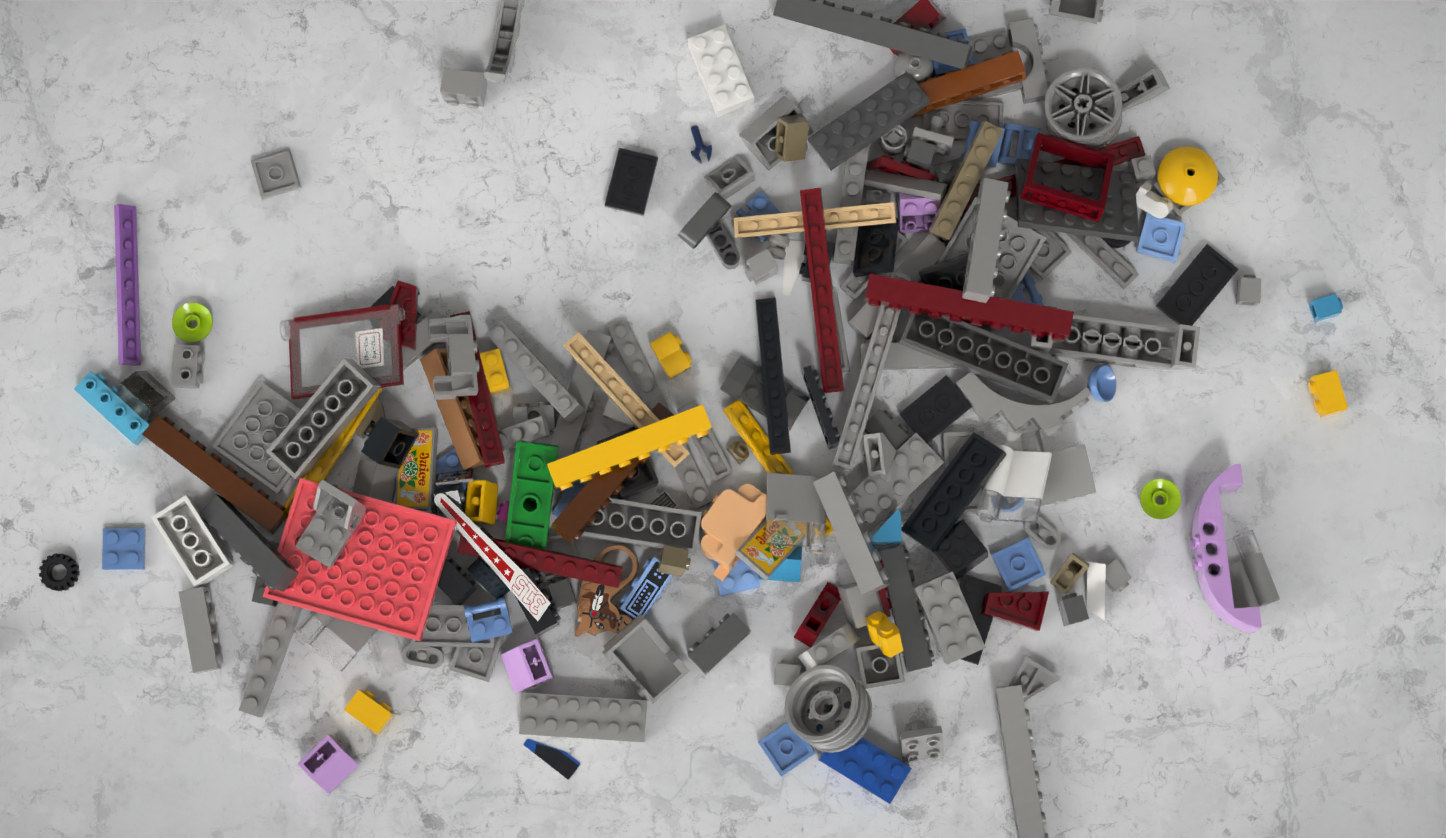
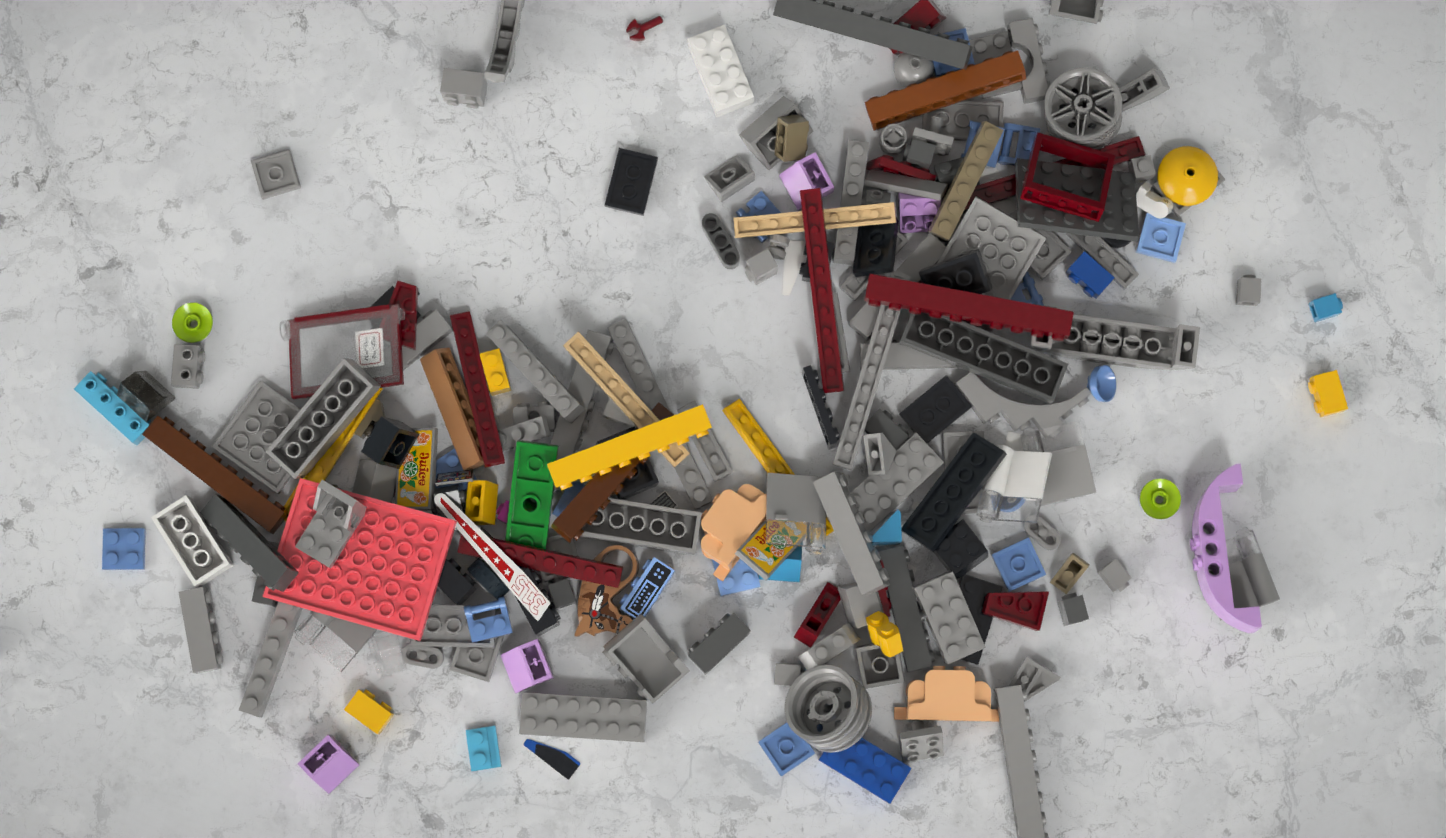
black tyre [39,553,80,591] -> none
medium lavender plate [114,204,141,366] -> none
light grey bracket [428,315,479,400] -> none
yellow brick [650,331,693,380] -> none
dark tan brick [658,545,691,577] -> none
dark grey beam [678,192,732,249] -> none
dark blue bar [691,125,712,164] -> none
dark grey piece [720,356,810,431] -> none
dark tan plate [727,442,749,465] -> none
black plate [755,297,791,455] -> none
dark grey plate [807,71,930,171] -> none
light grey brick [962,177,1010,303] -> none
white sticker [1086,561,1106,620] -> none
black plate [1156,244,1238,326] -> none
none -> medium azure plate [466,726,502,771]
none -> dark red bar [626,16,663,41]
none -> lavender slope [779,152,834,211]
none -> light nougat brick [894,666,999,722]
none -> blue brick [1066,251,1115,299]

